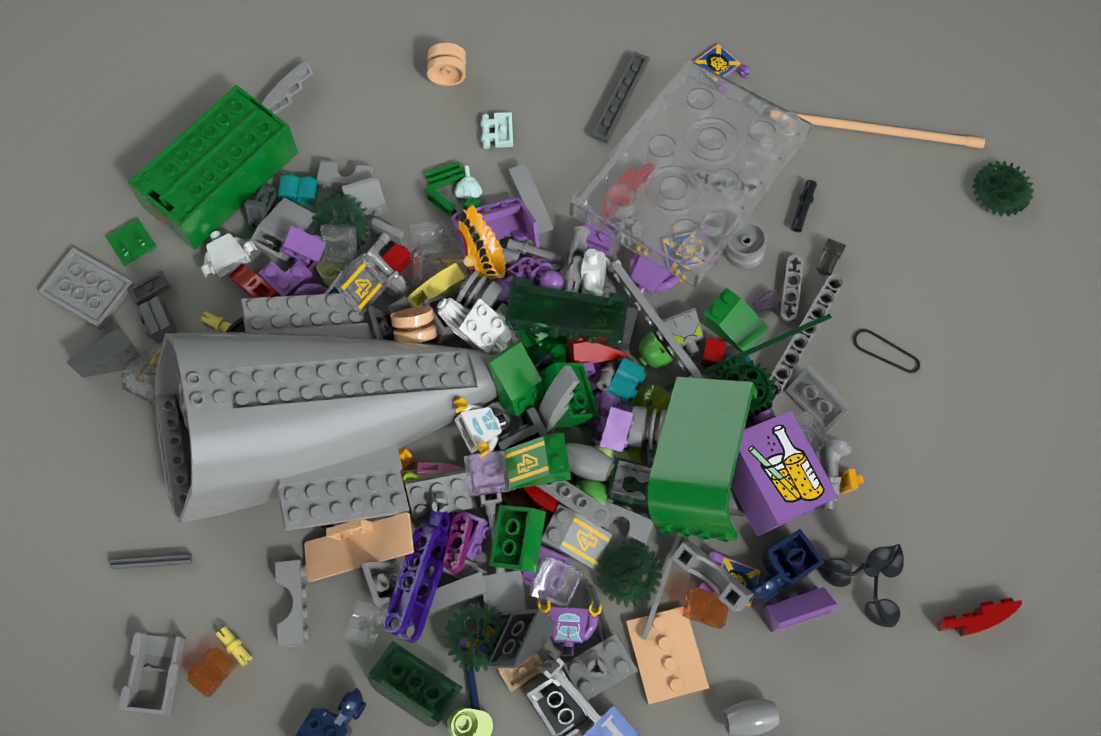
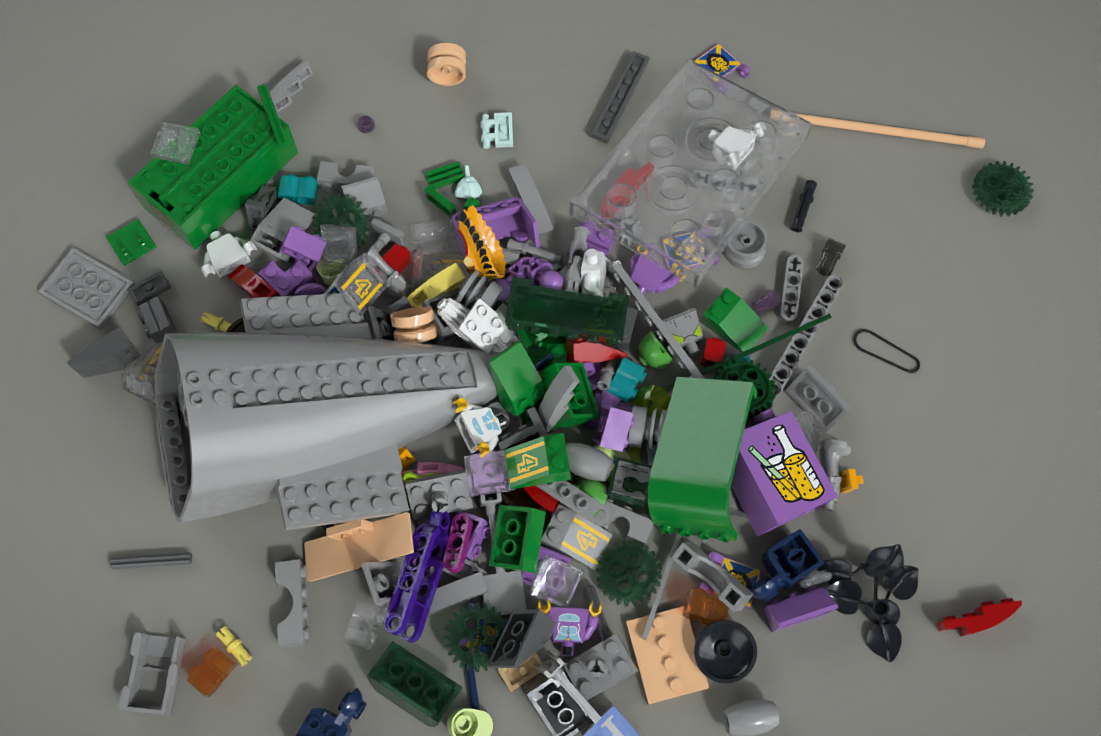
none -> clear plate [150,121,200,165]
none -> green axle [257,84,289,148]
none -> clear purple plate [357,116,375,133]
none -> black dish [694,620,757,683]
none -> white torso [708,122,767,171]
none -> clear gear [800,570,832,588]
none -> black plant [825,565,919,662]

